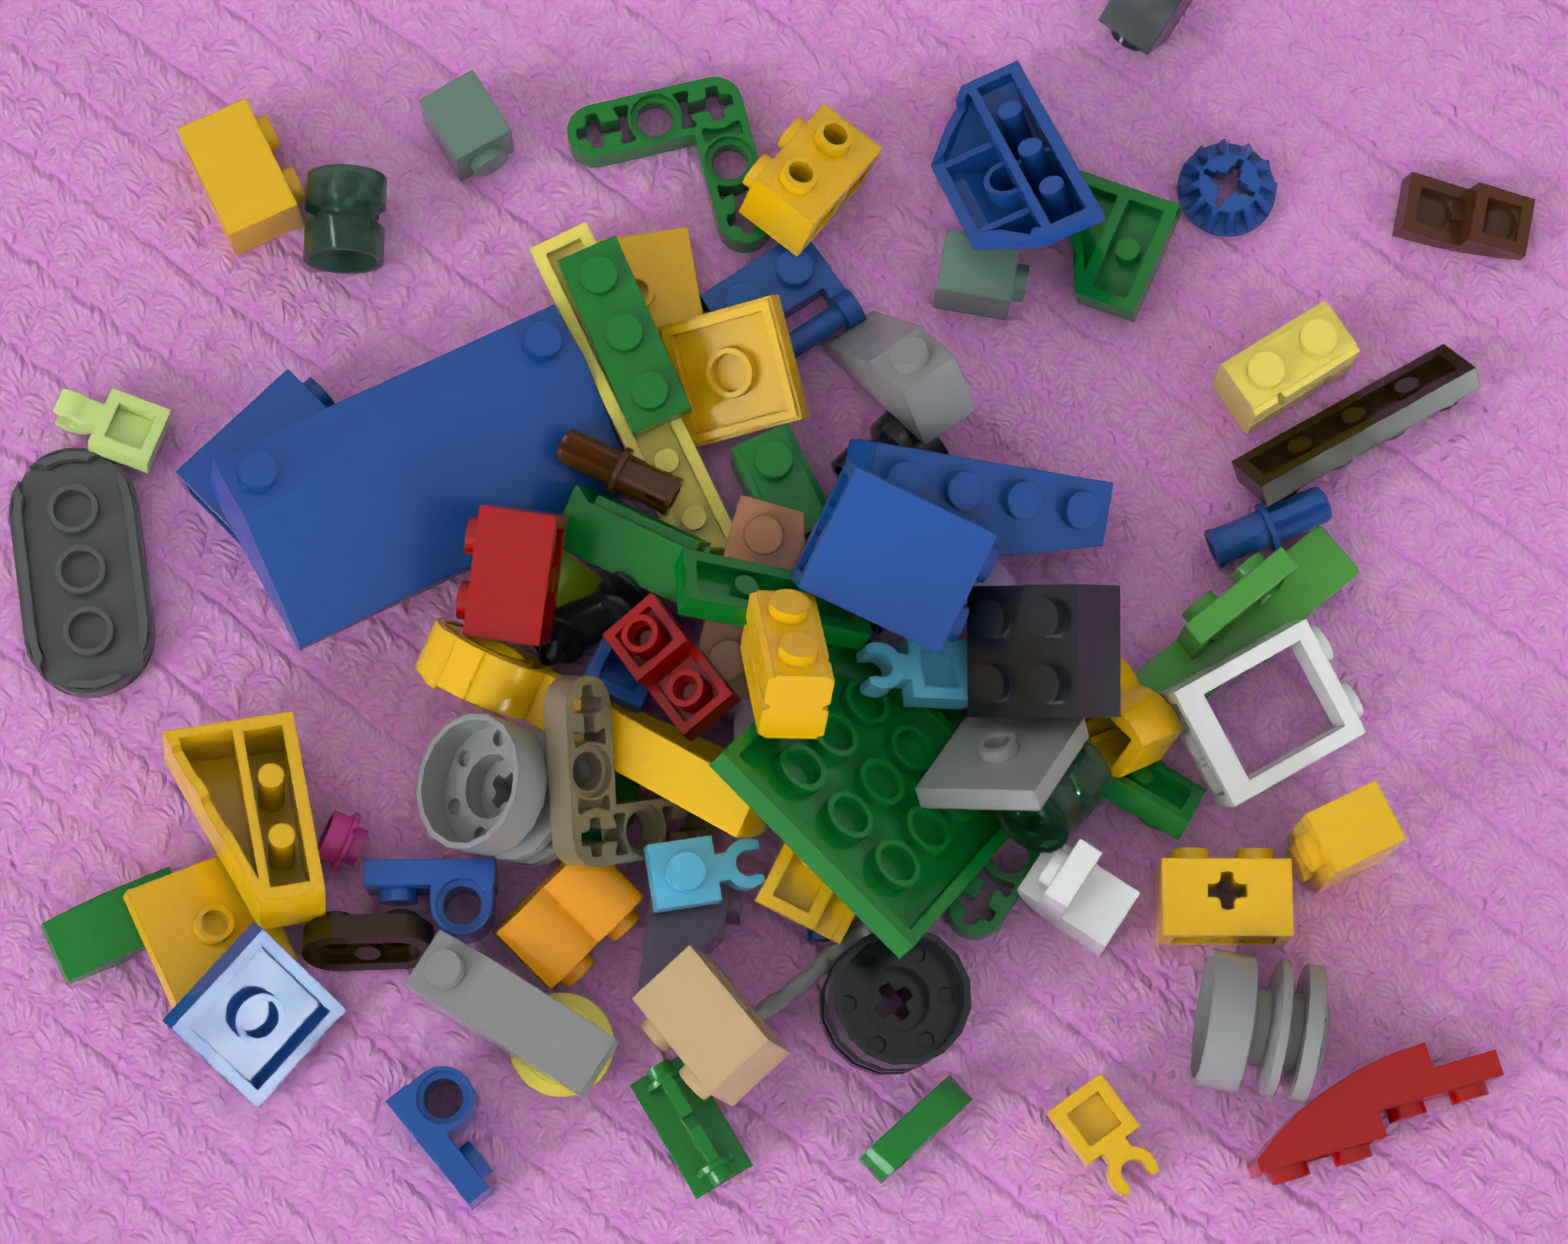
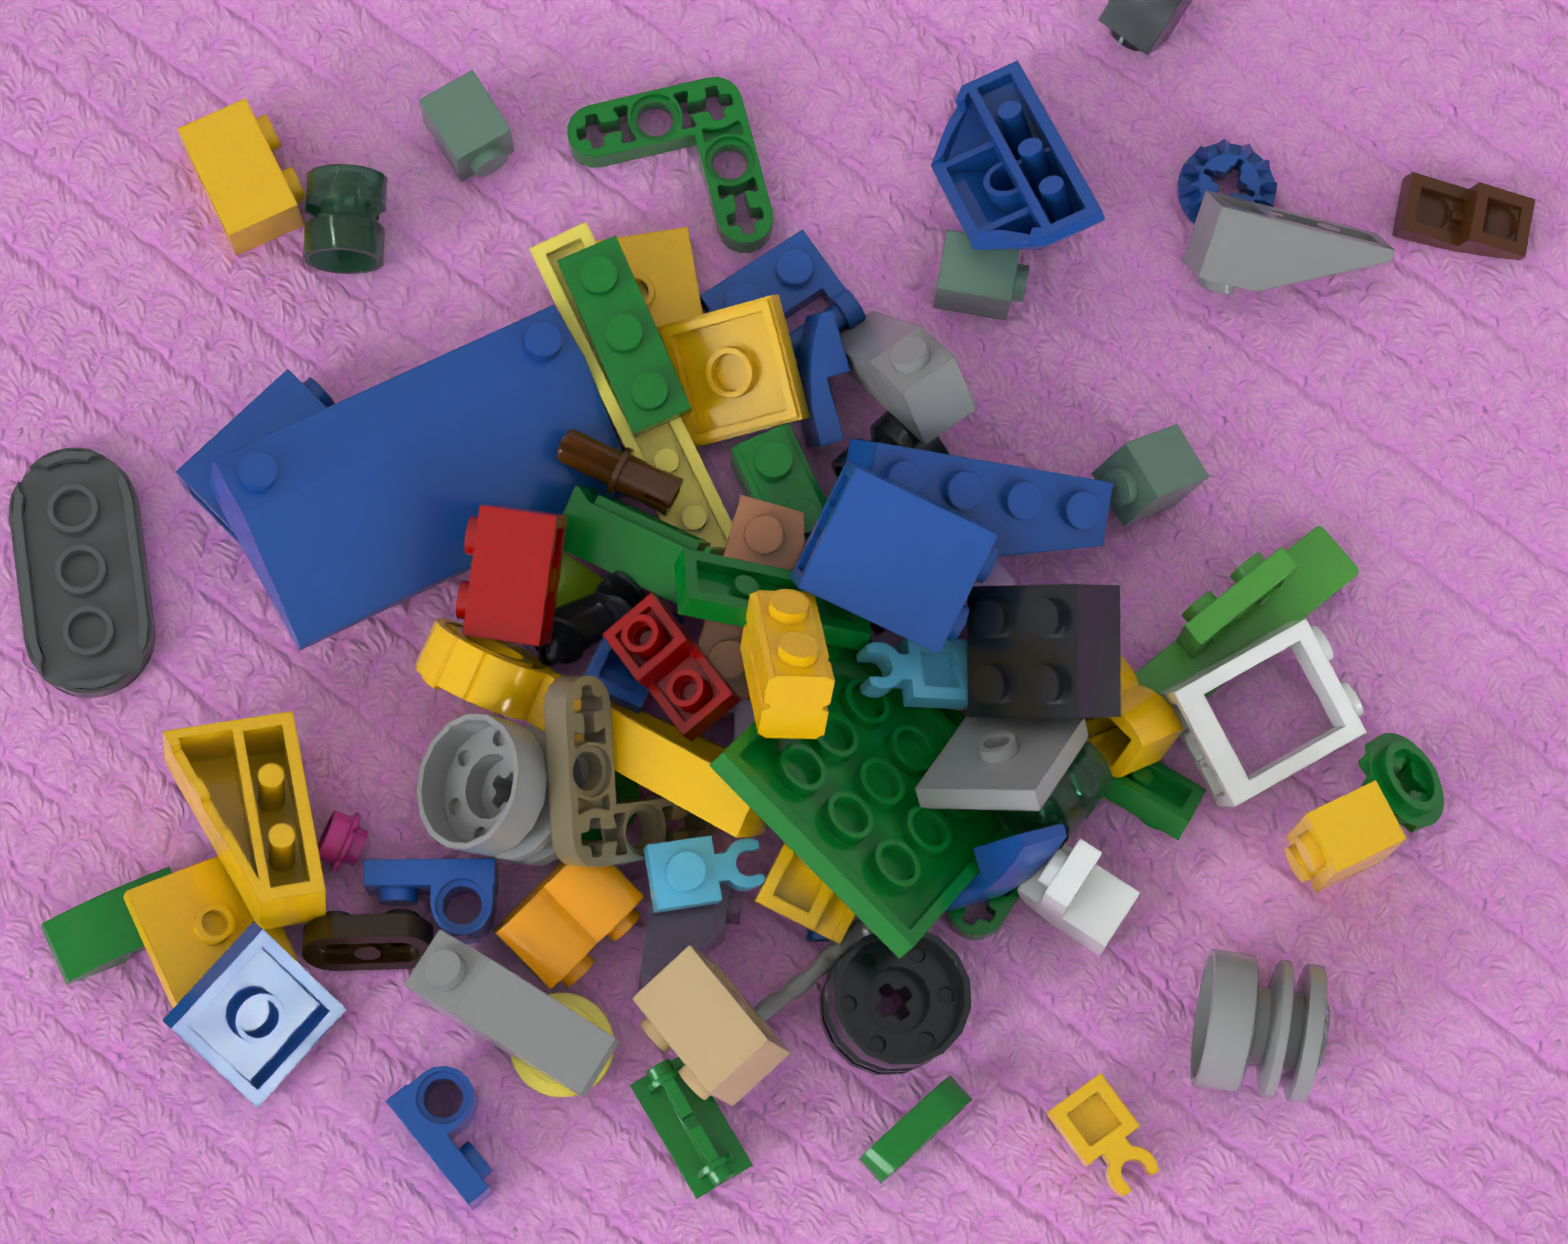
yellowish green plate [53,388,172,474] -> none
yellow brick [738,103,883,257] -> none
green wing [1071,170,1181,322] -> none
yellow brick [1154,847,1294,946] -> none
blue axle [1204,487,1332,569] -> none
light yellow brick [1212,300,1360,434] -> none
dark brown plate [1231,344,1482,507] -> none
red slope [1248,1042,1504,1186] -> none
none -> blue slope [797,310,850,447]
none -> blue slope [945,823,1067,912]
none -> sand green brick [1092,424,1209,527]
none -> light grey slope [1183,190,1395,294]
none -> green gear [1358,733,1444,833]

